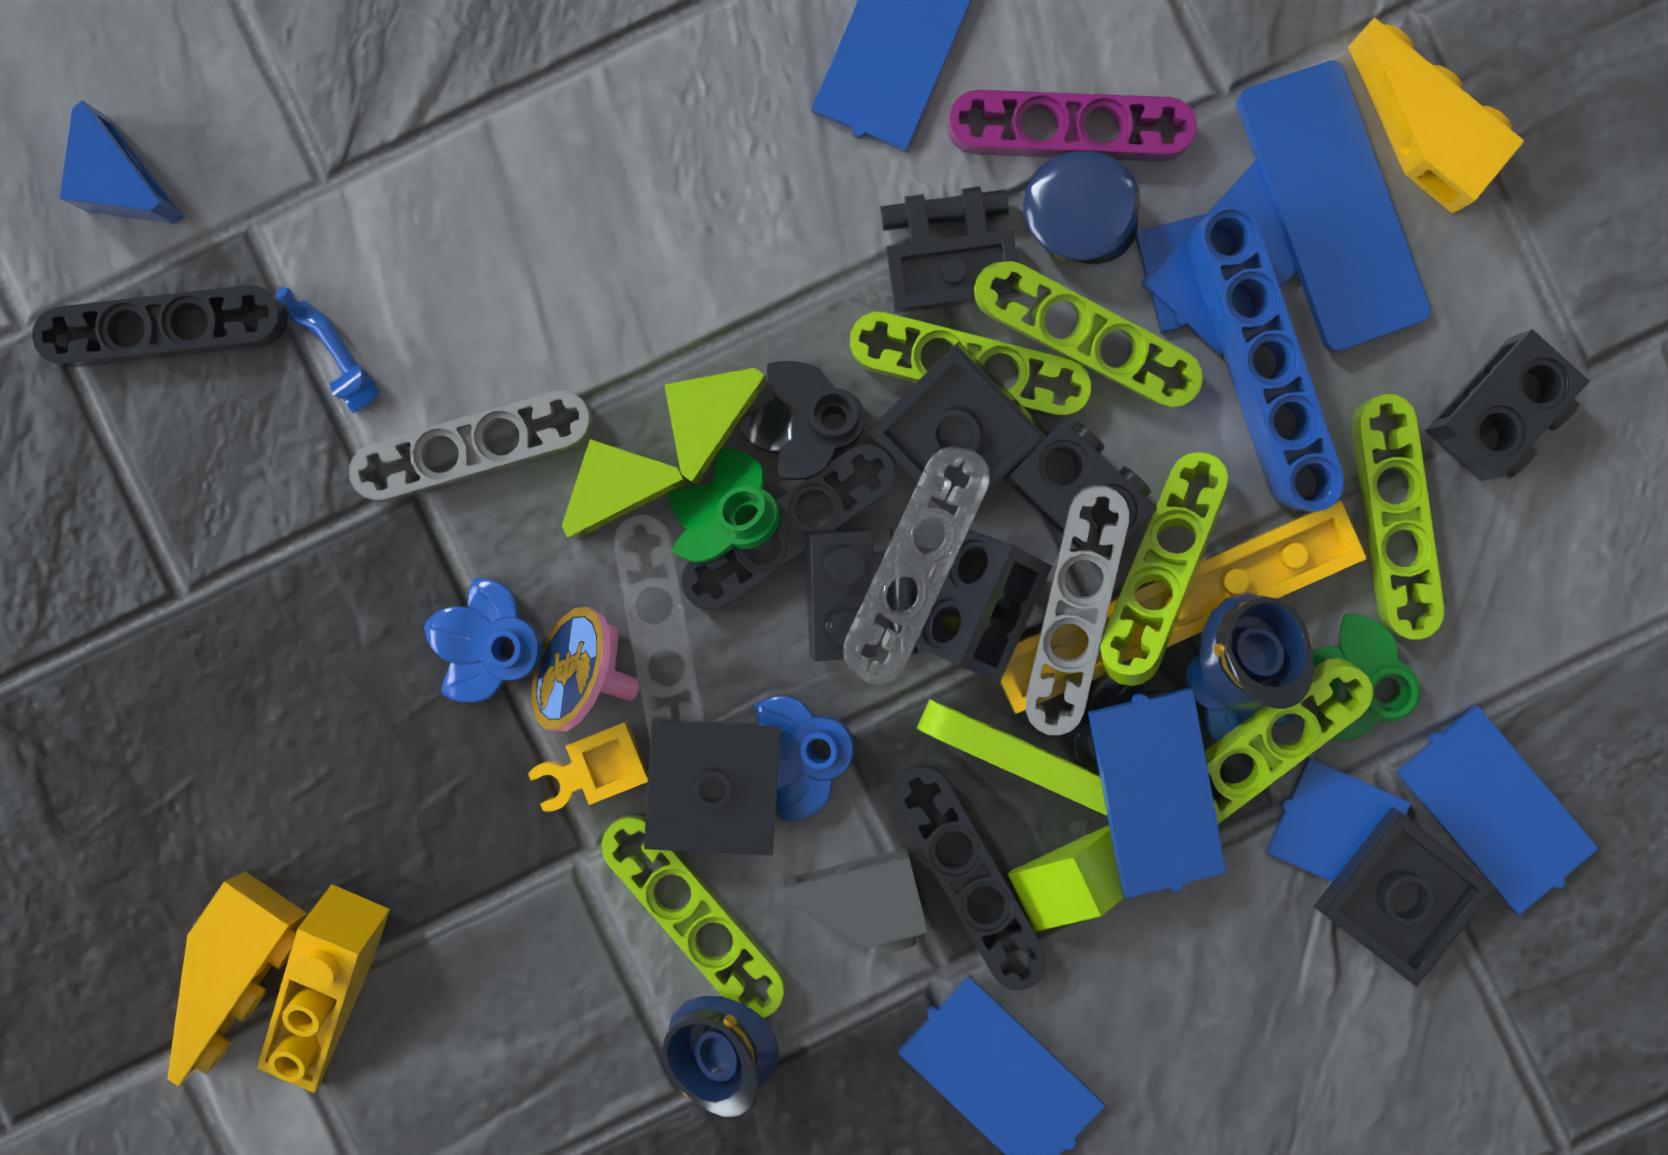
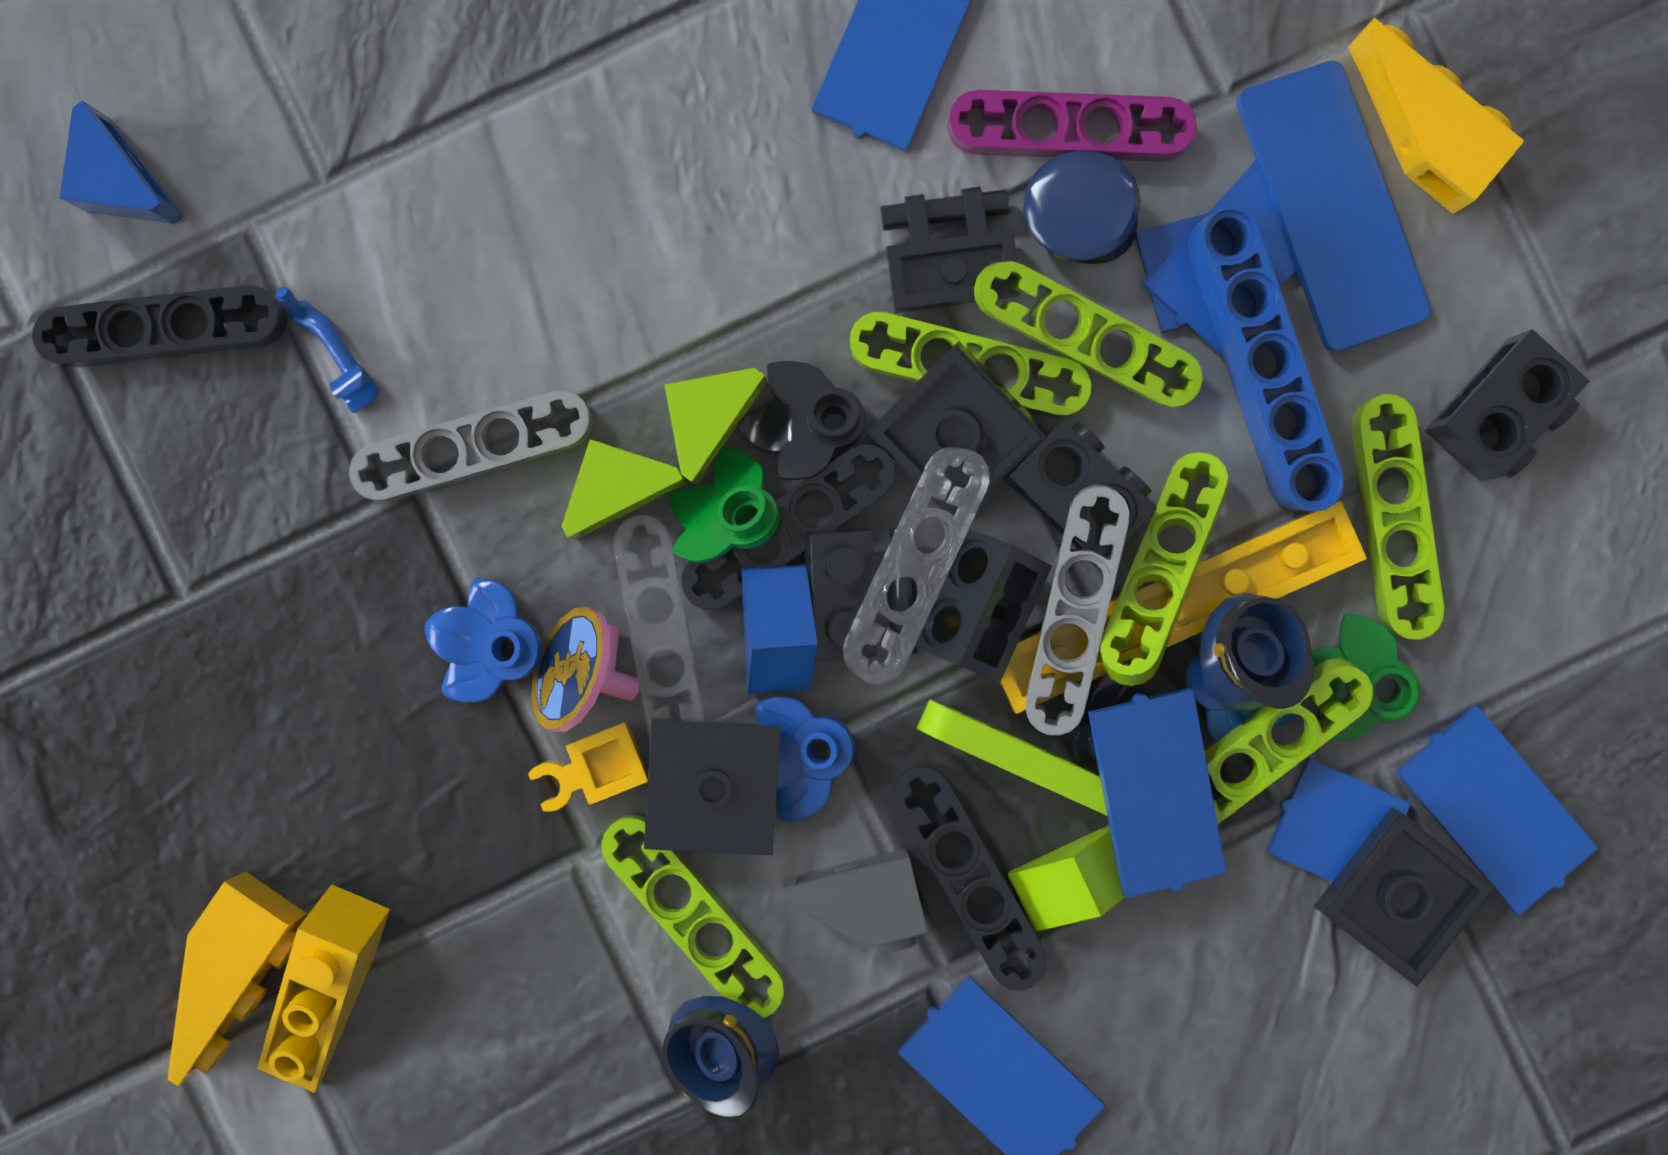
none -> blue slope [741,564,817,694]

